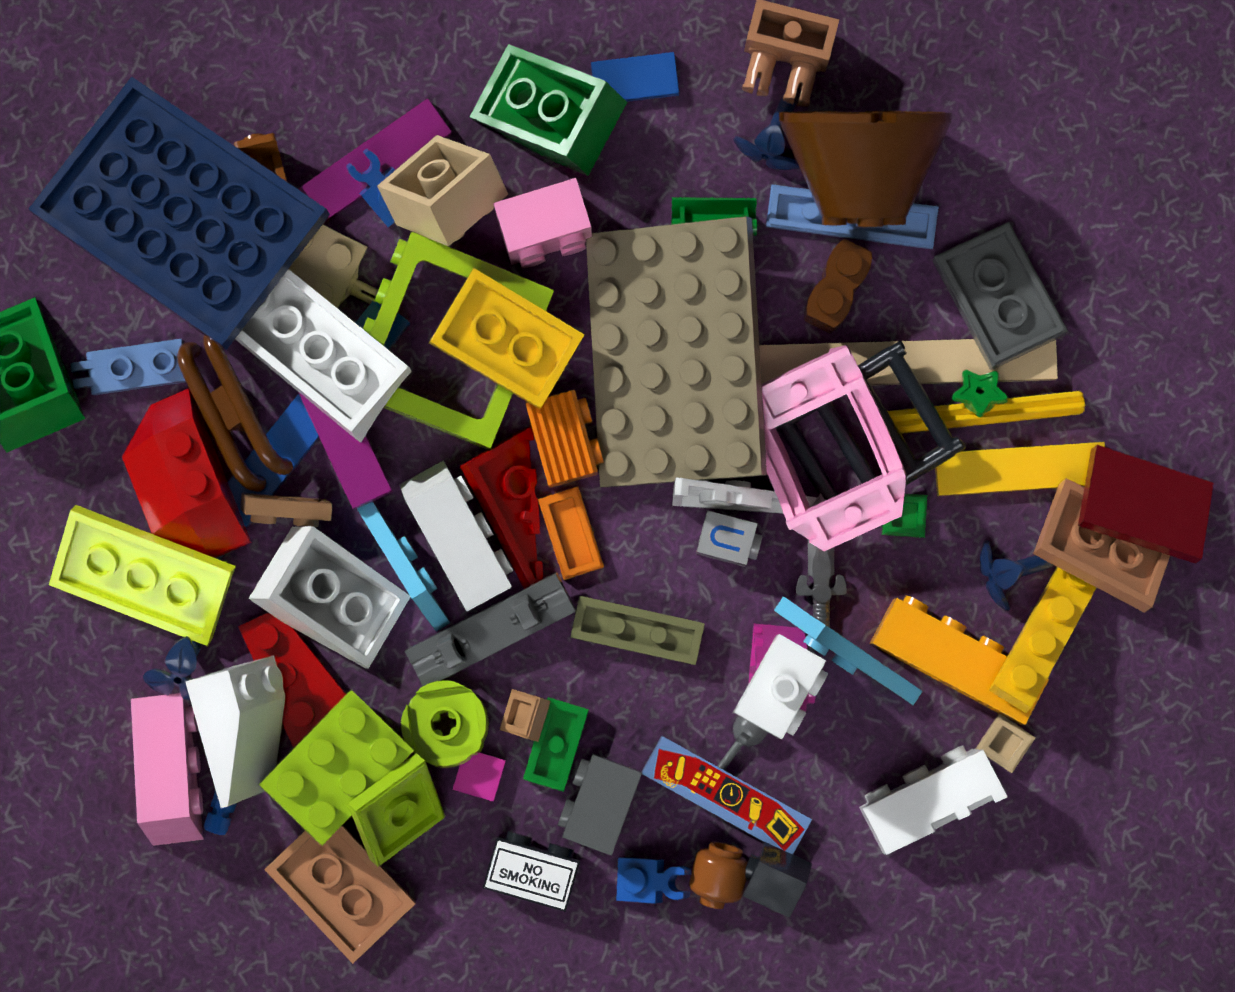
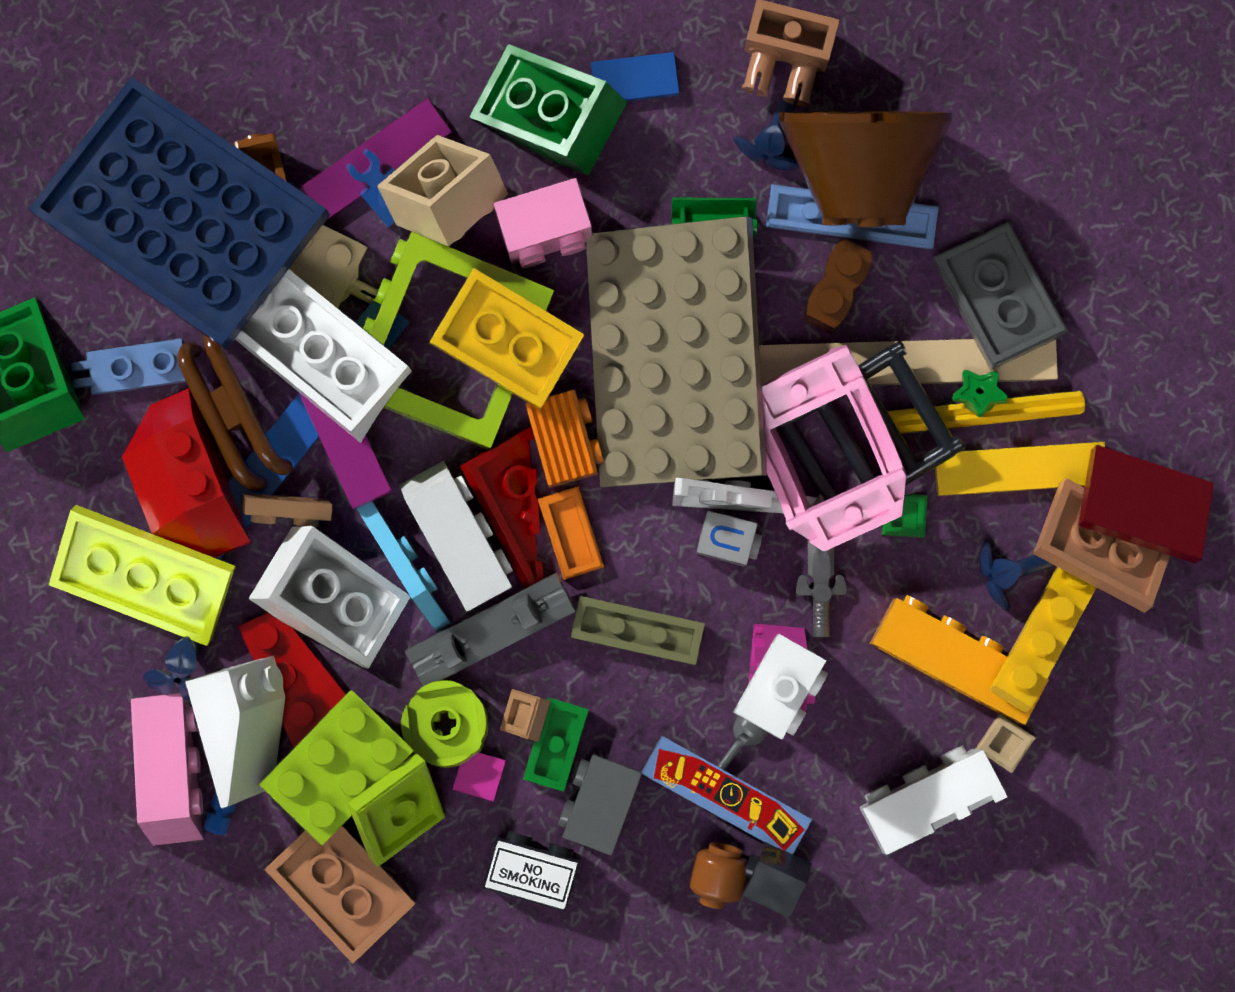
blue plate [616,857,691,904] -> none
medium azure wing [774,596,923,705] -> none

